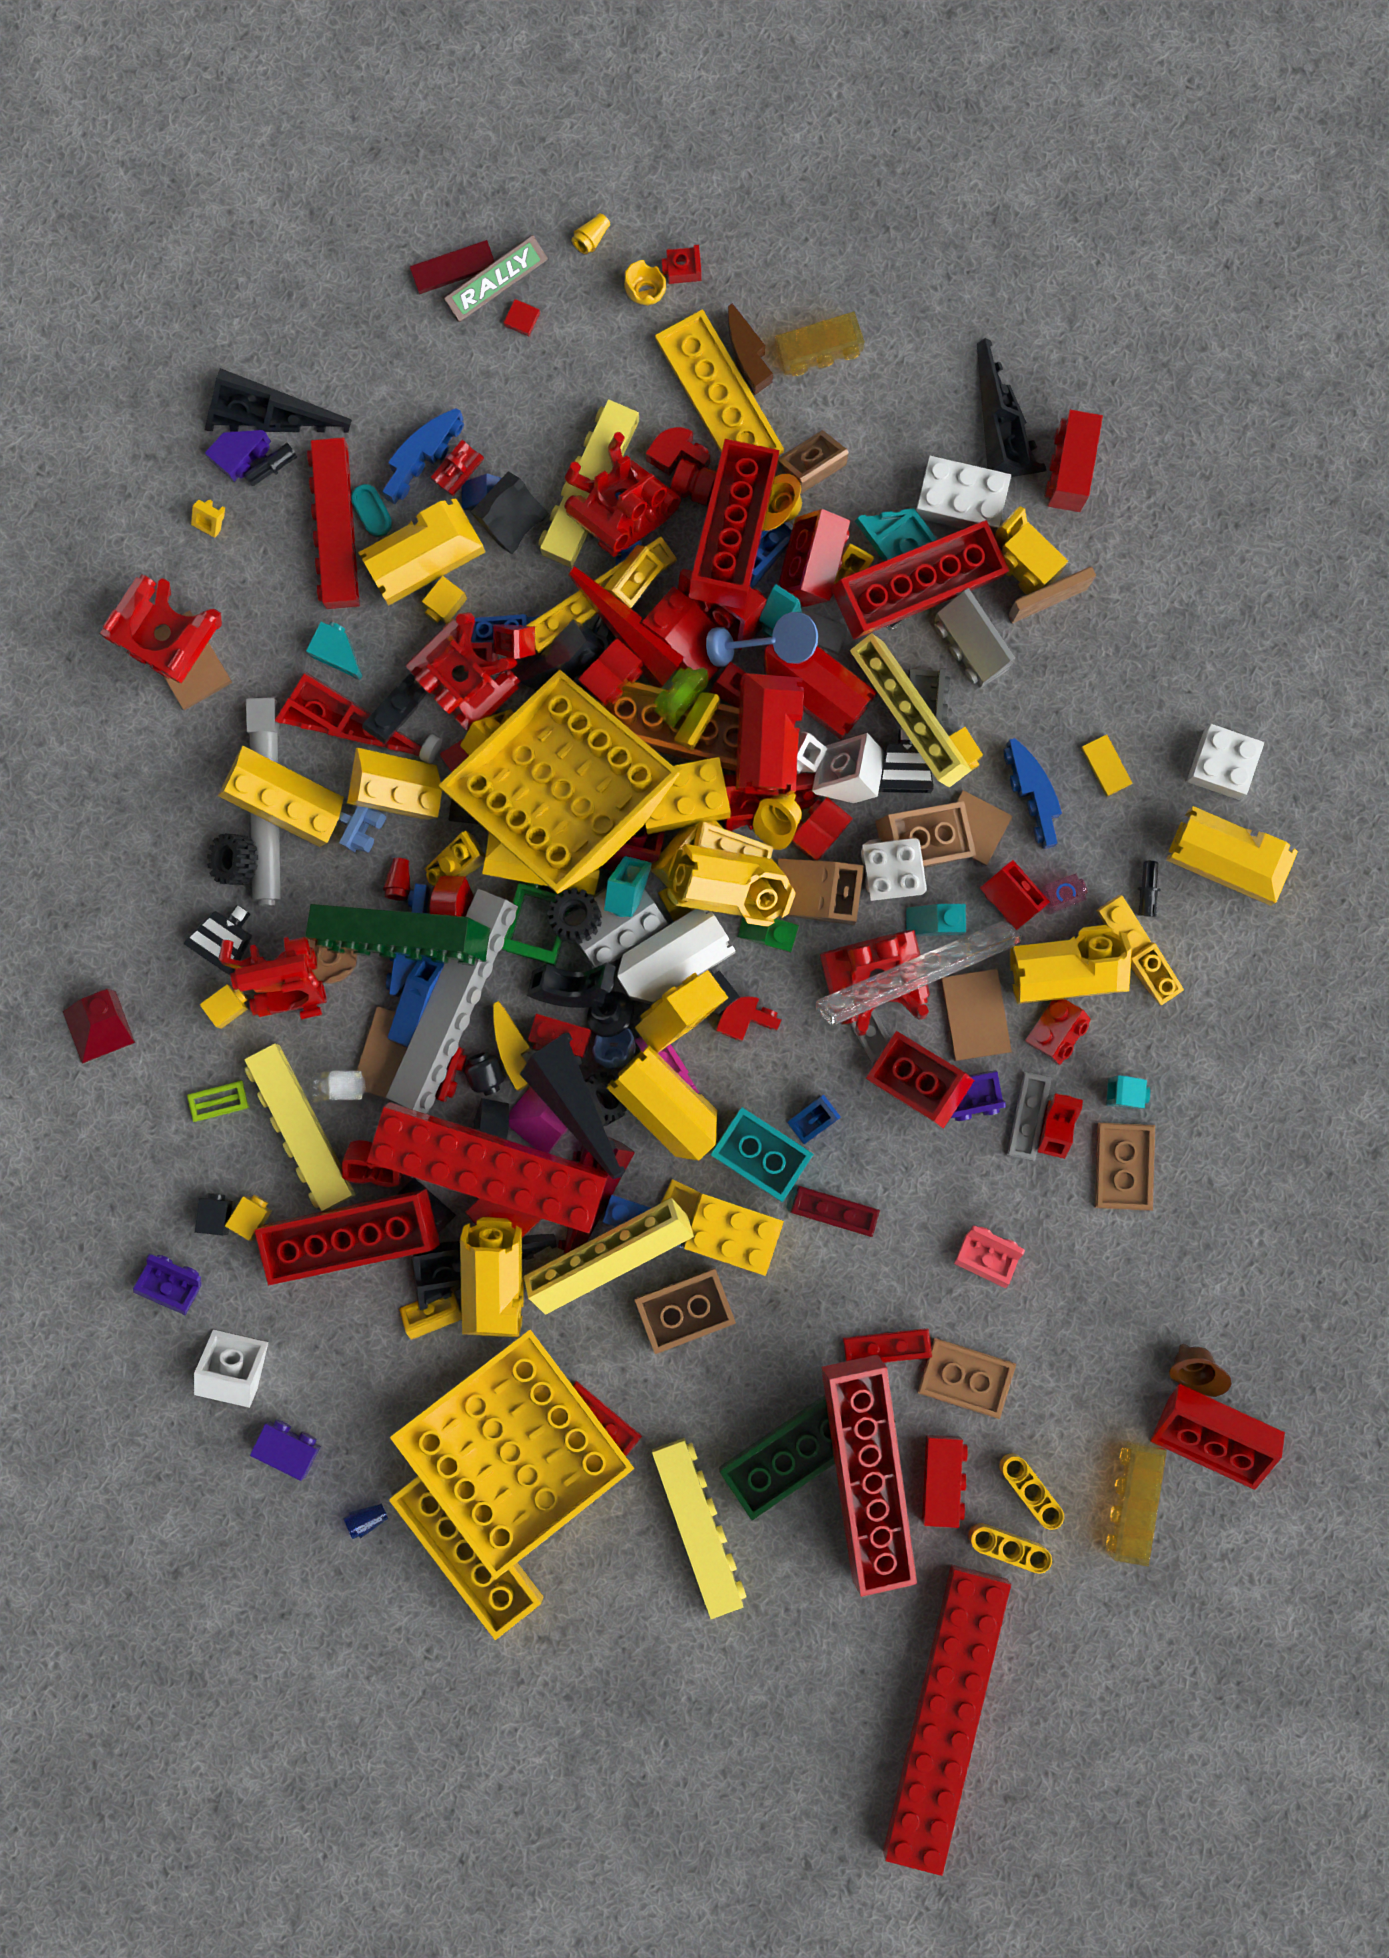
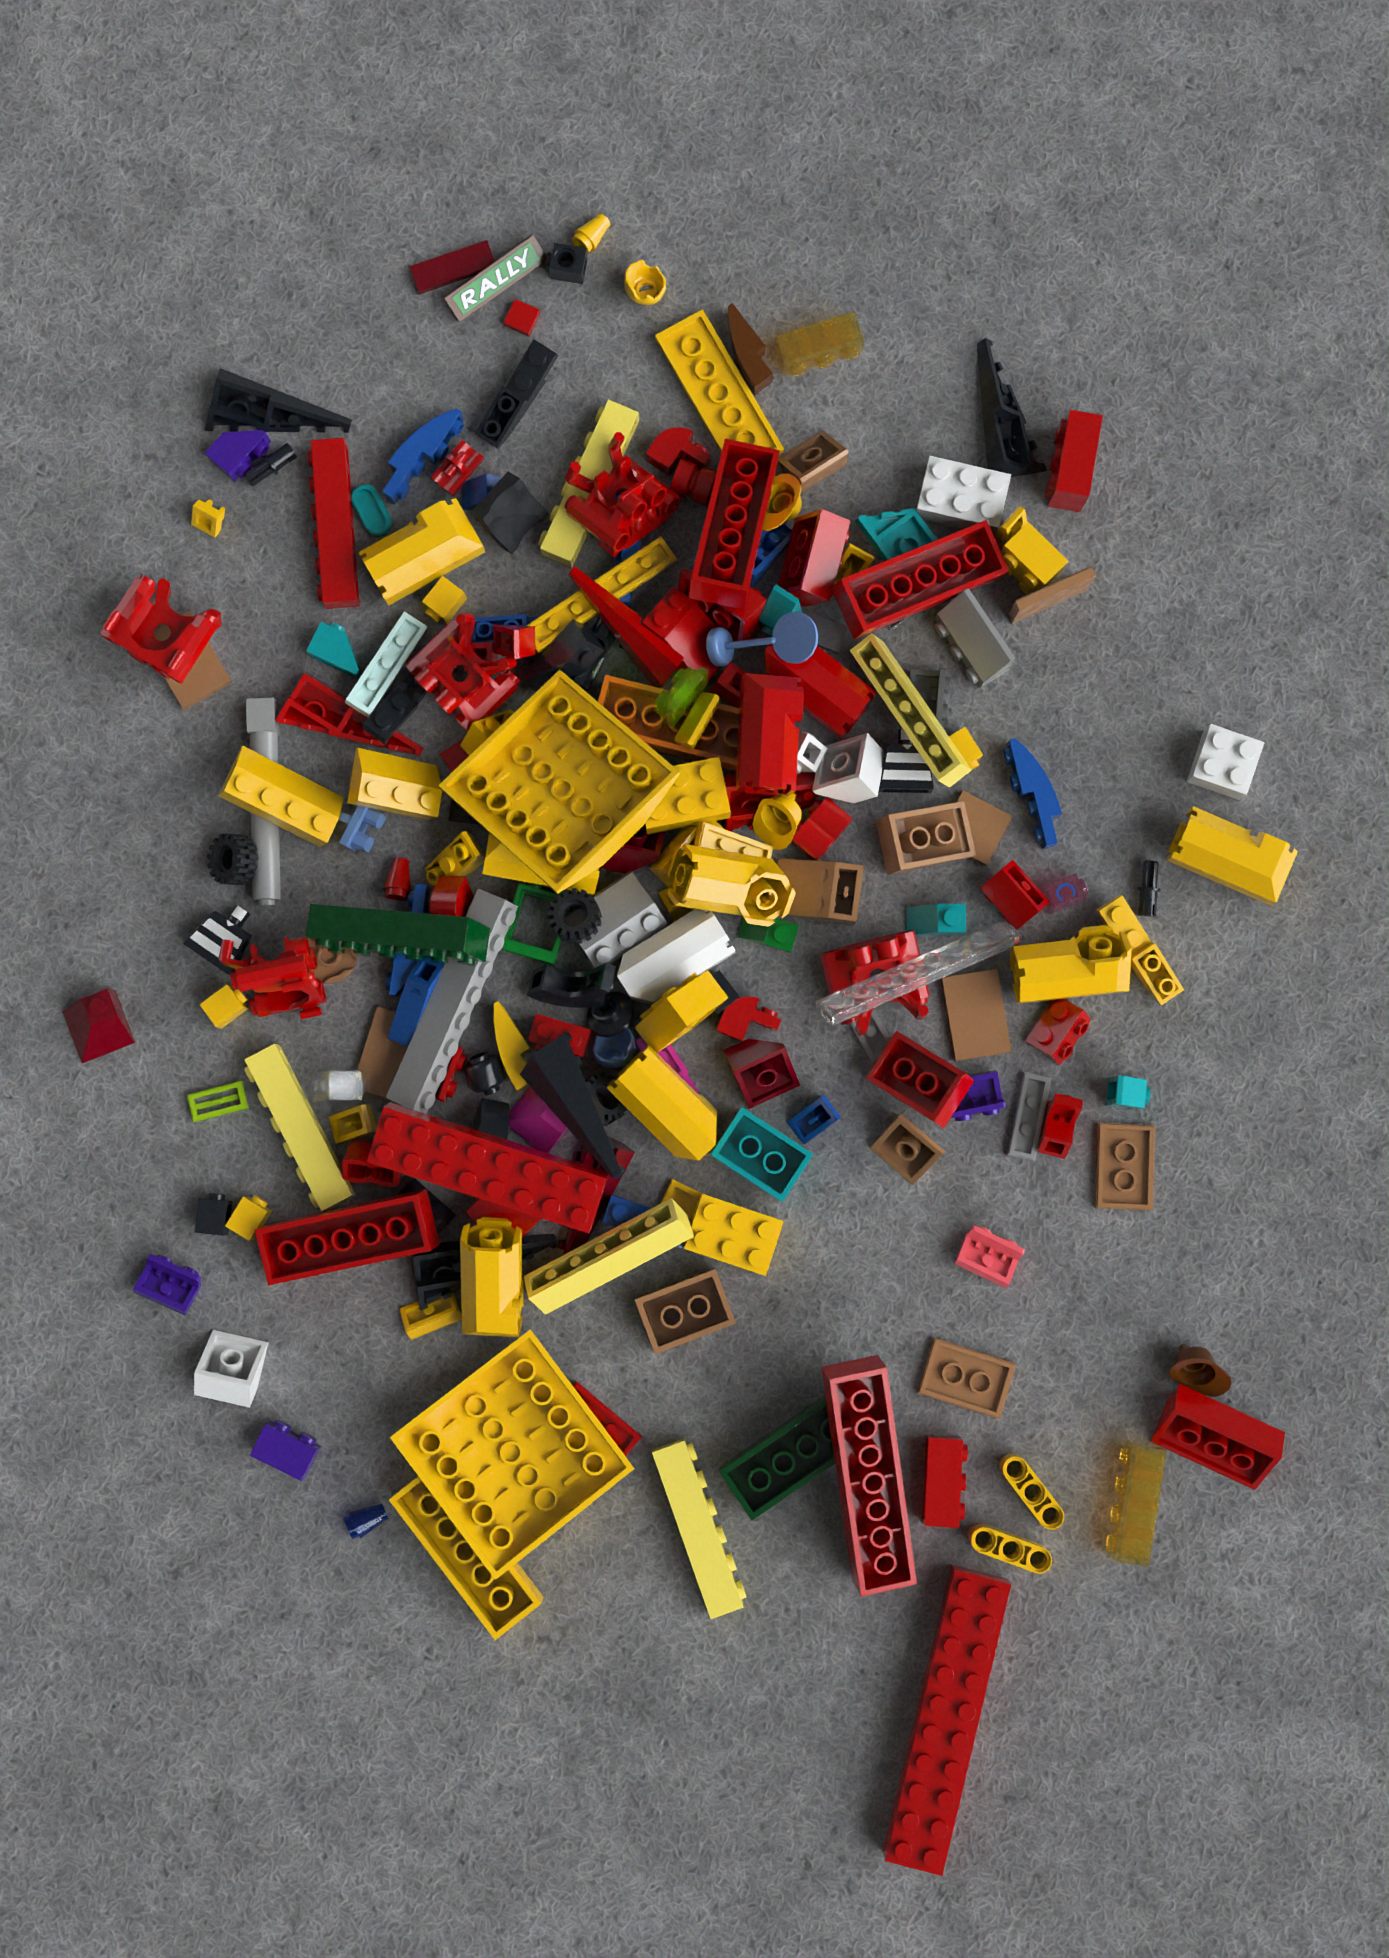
light grey tile [419,734,442,764] -> none
red brick [578,638,643,706] -> none
yellow slope [604,545,664,609] -> none
teal slope [604,856,652,917] -> none
red brick [661,245,702,284] -> none
dark red tile [790,1186,880,1237] -> none
red tile [843,1328,932,1363] -> none
white bracket [861,838,927,901] -> none
yellow tile [1081,734,1133,797] -> none
none -> yellow slope [329,1104,377,1144]
none -> light aqua plate [345,611,428,718]
none -> black slope [474,339,559,449]
none -> black brick [546,243,588,284]
none -> dark red slope [723,1038,800,1109]
none -> medium nougat slope [870,1114,945,1185]

